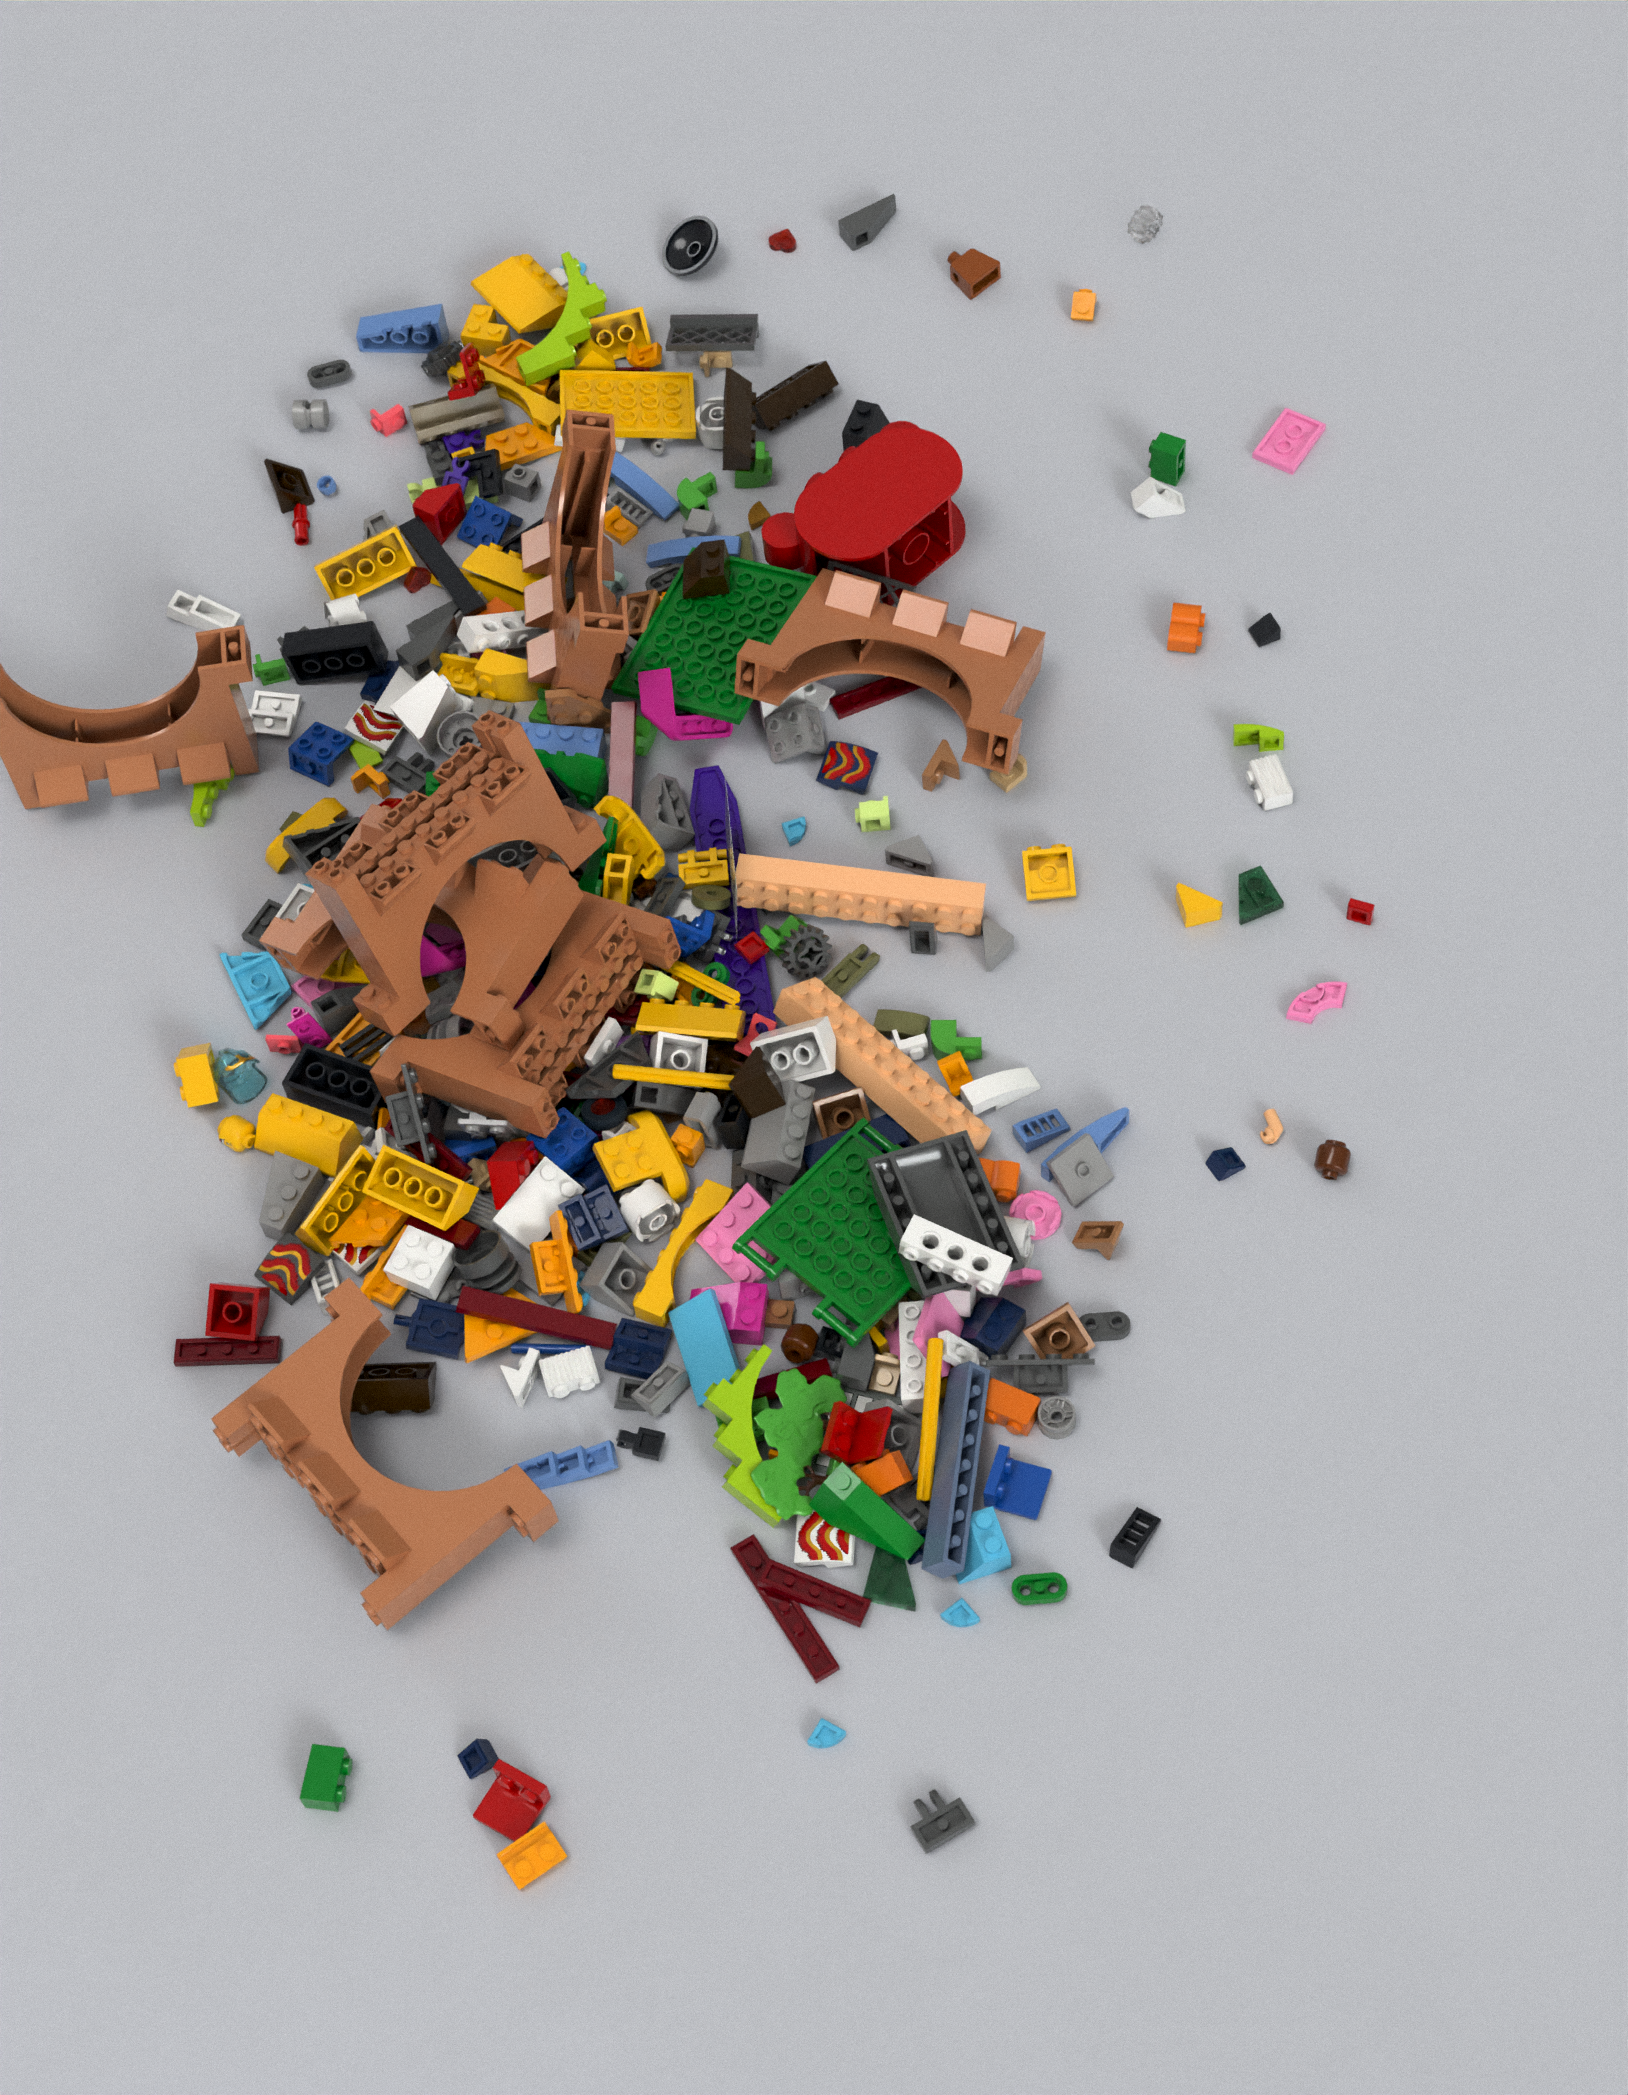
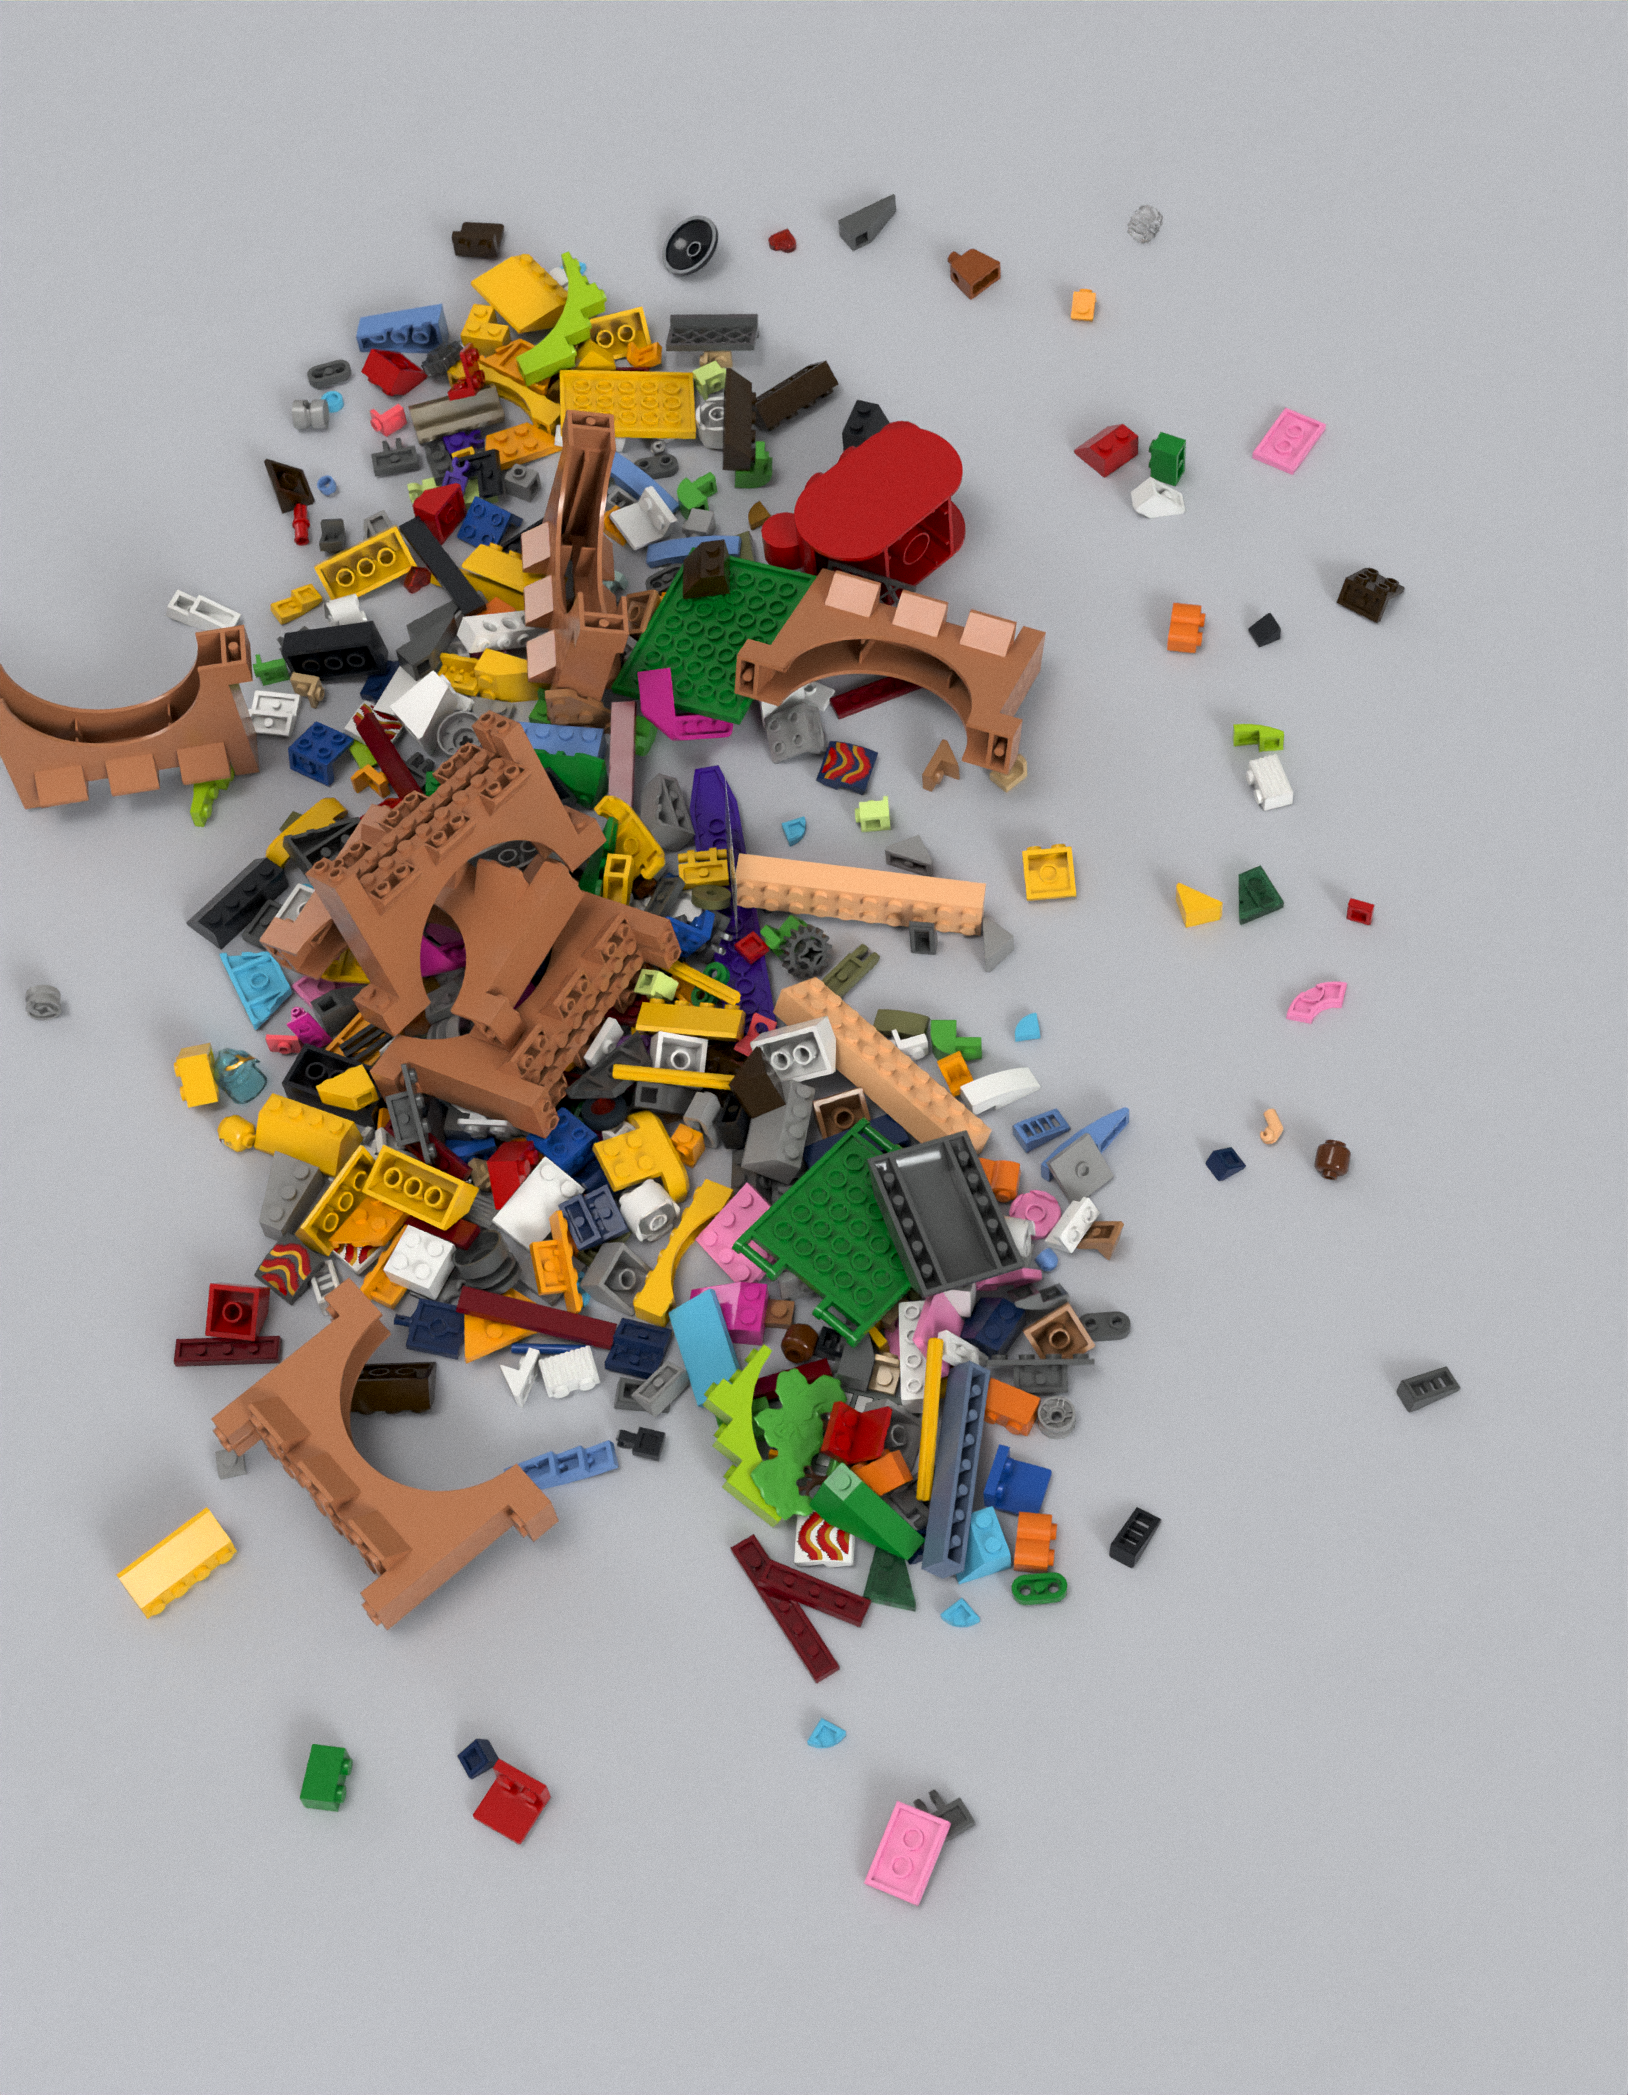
light orange plate [496,1821,568,1890] -> none
white brick [899,1214,1013,1296] -> none
none -> light grey wheel [25,985,61,1020]
none -> yellow slope [116,1507,237,1619]
none -> black slope [186,857,289,950]
none -> light grey plate [215,1450,247,1480]
none -> yellow slope [270,583,322,625]
none -> tan bracket [290,672,325,708]
none -> yellow slope [316,1064,379,1111]
none -> dark grey bracket [319,518,346,553]
none -> medium azure tile [321,391,344,413]
none -> dark red tile [356,712,424,800]
none -> red slope [361,349,428,396]
none -> dark grey hinge [371,438,419,477]
none -> dark brown bracket [451,222,504,258]
none -> white bracket [609,486,678,550]
none -> dark grey plate [634,454,678,480]
none -> yellowish green brick [692,361,726,400]
none -> bright pink tile [864,1801,951,1906]
none -> dark grey slope [1006,1283,1072,1310]
none -> orange brick [1014,1512,1057,1573]
none -> medium azure tile [1015,1013,1040,1042]
none -> medium blue hinge [1035,1248,1058,1271]
none -> white bracket [1045,1197,1100,1254]
none -> red slope [1074,424,1139,478]
none -> dark brown bracket [1336,568,1405,623]
none -> dark grey slope [1396,1366,1461,1412]

